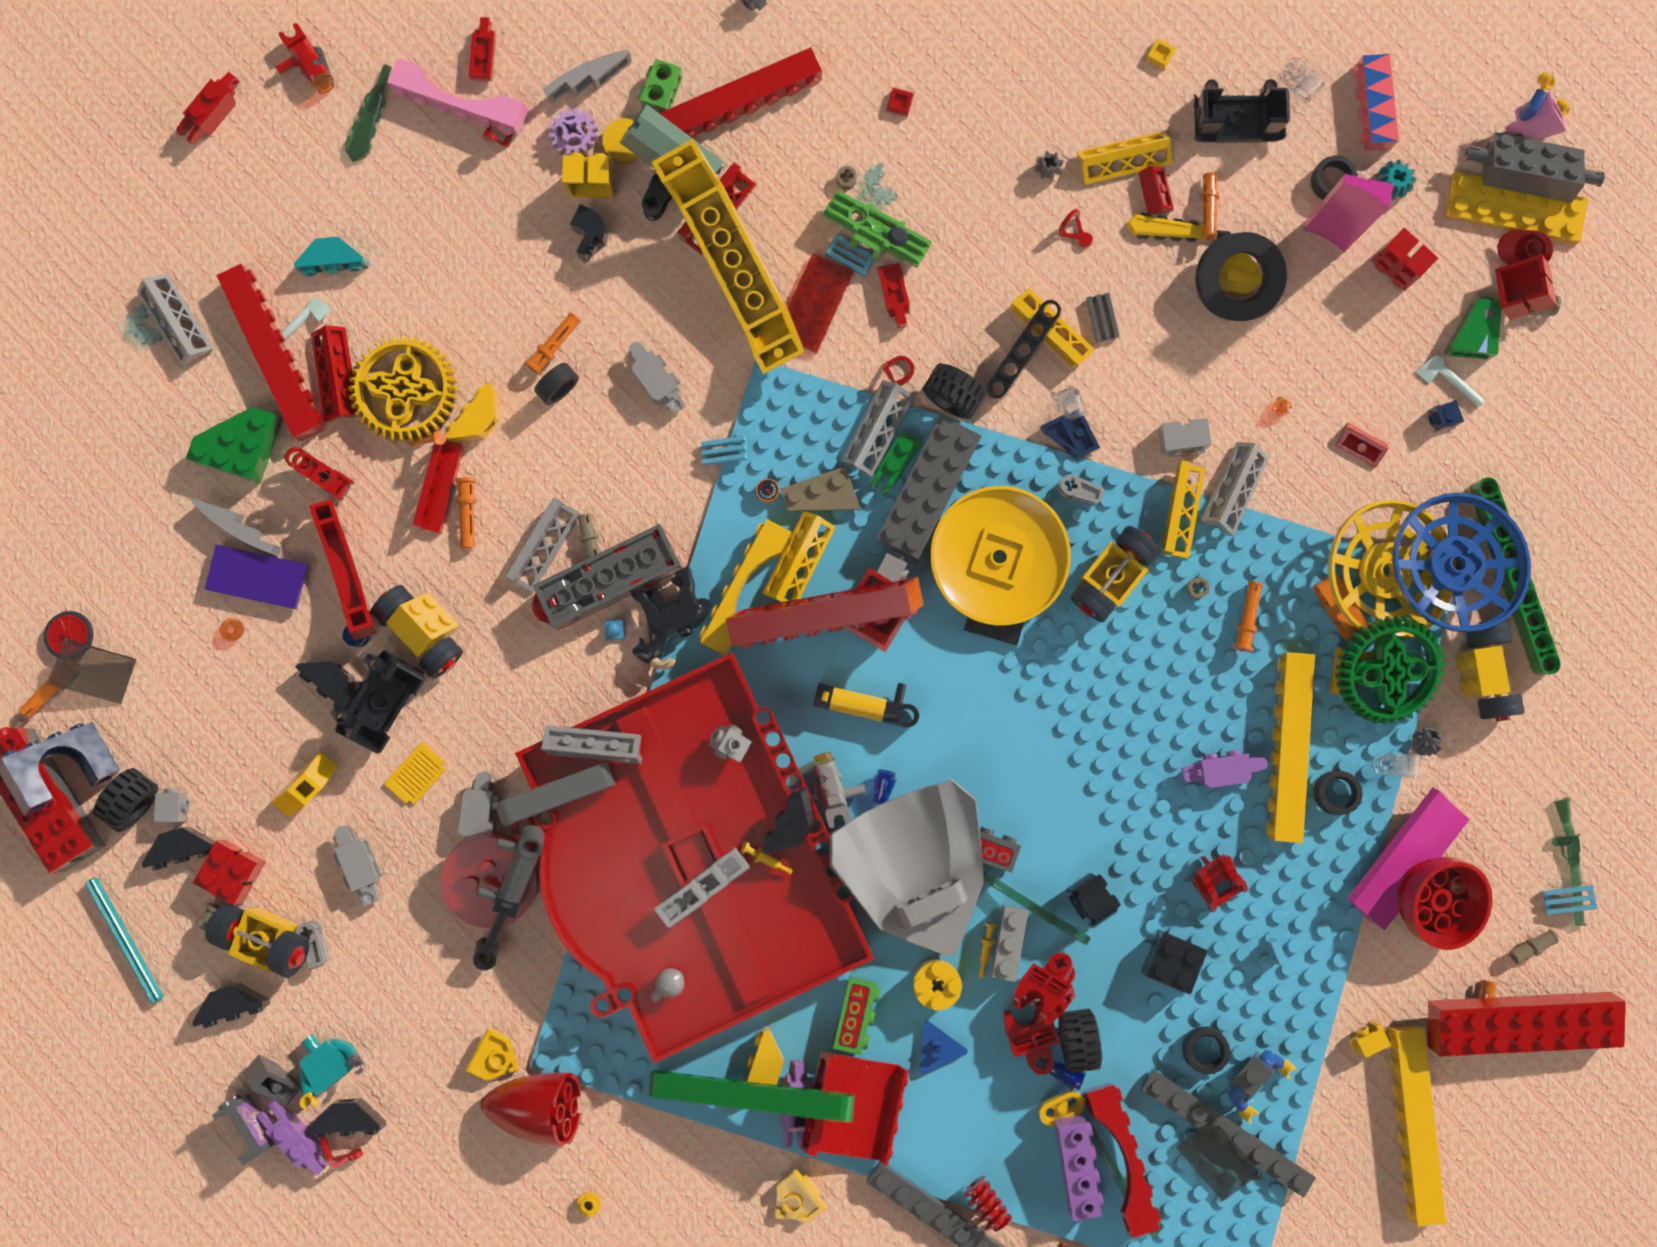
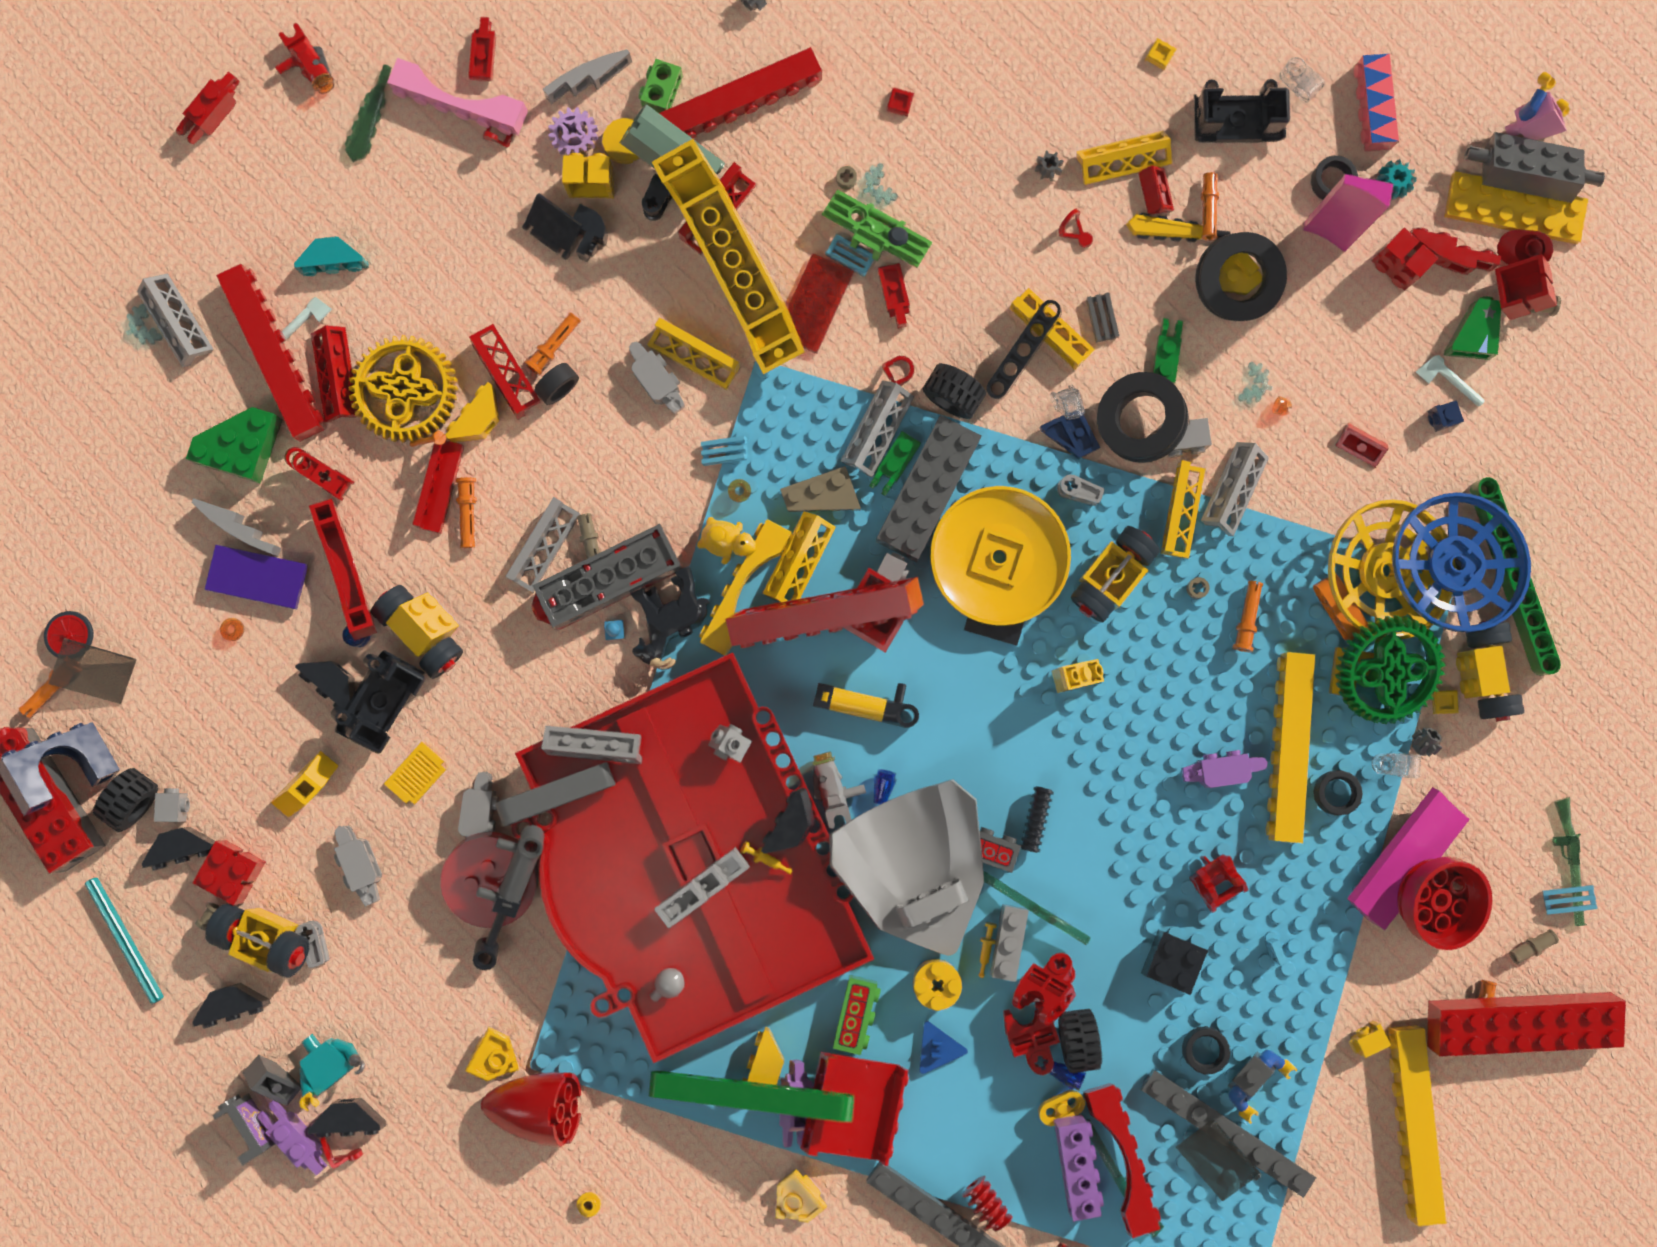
black tile [756,479,779,503] -> none
black brick [1066,873,1121,929] -> none
none -> red fence [469,324,541,420]
none -> black piece [522,193,583,260]
none -> yellow fence [647,317,740,391]
none -> yellow animal [697,517,756,565]
none -> clear orange plate [728,479,751,503]
none -> black piece [1020,786,1054,853]
none -> yellow slope [1051,659,1104,693]
none -> black tyre [1097,372,1189,463]
none -> green hinge [1152,318,1183,384]
none -> clear light blue animal [1238,362,1273,404]
none -> red slope [1410,227,1501,275]
none -> yellow tile [1432,690,1459,714]

